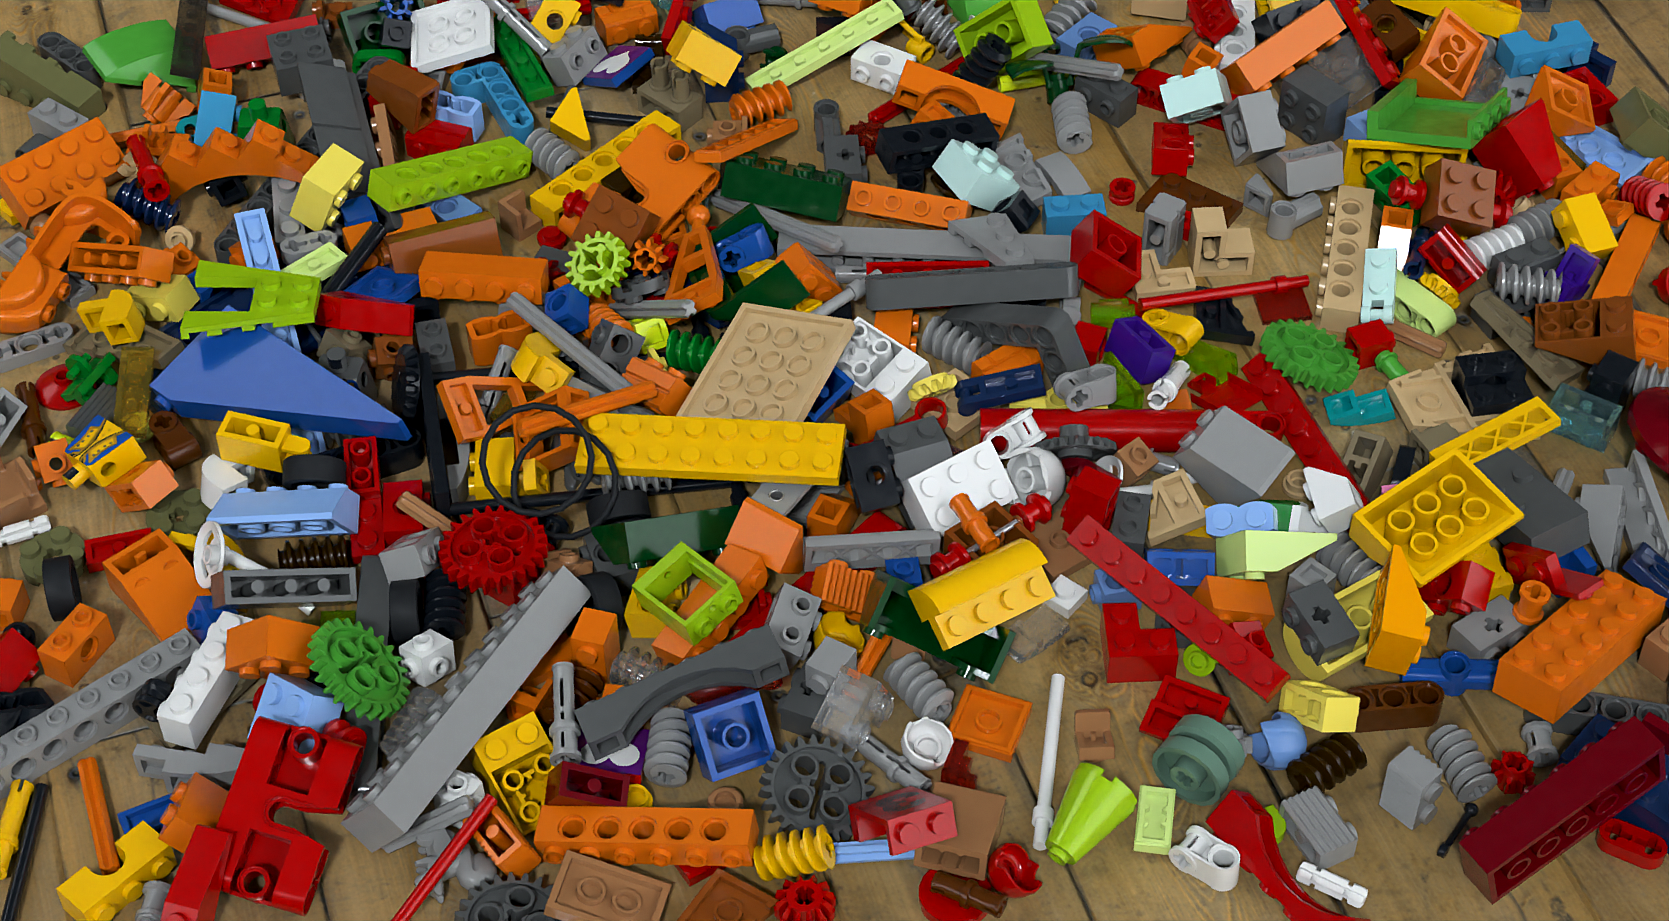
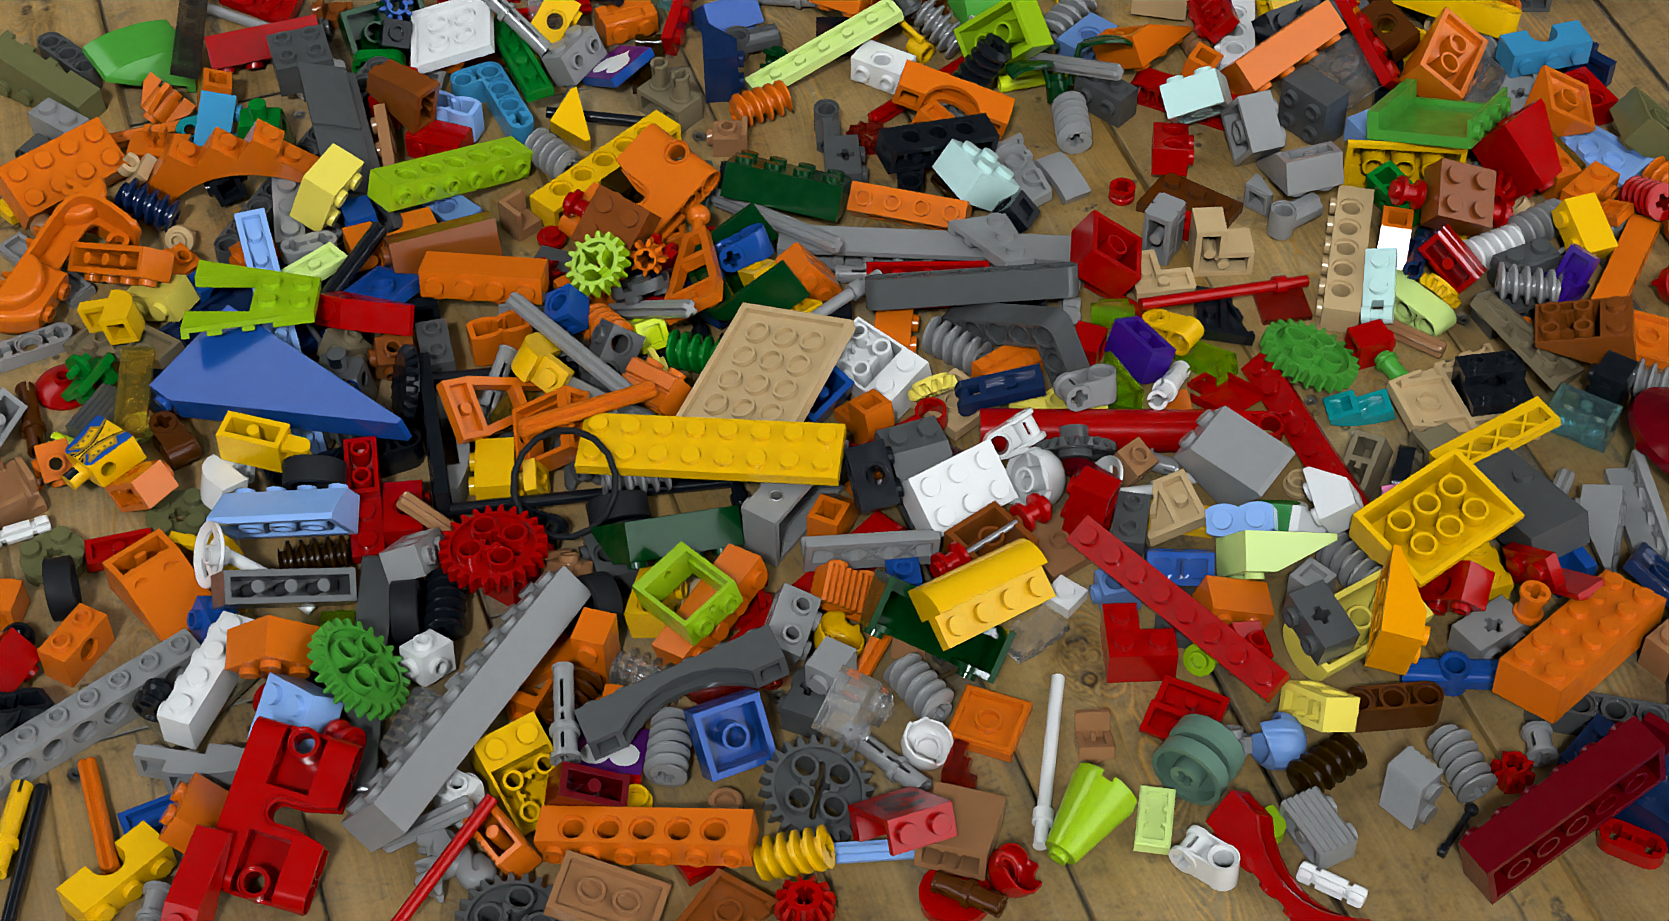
red pin [126,134,170,202] -> none
black piece [479,402,595,517] -> none
yellow brick [666,20,742,87] -> none
orange tile [694,118,798,163] -> none
orange slope [724,497,803,574] -> none
orange pin [949,493,1000,554] -> none
dark azure brick [1041,193,1107,236] -> none

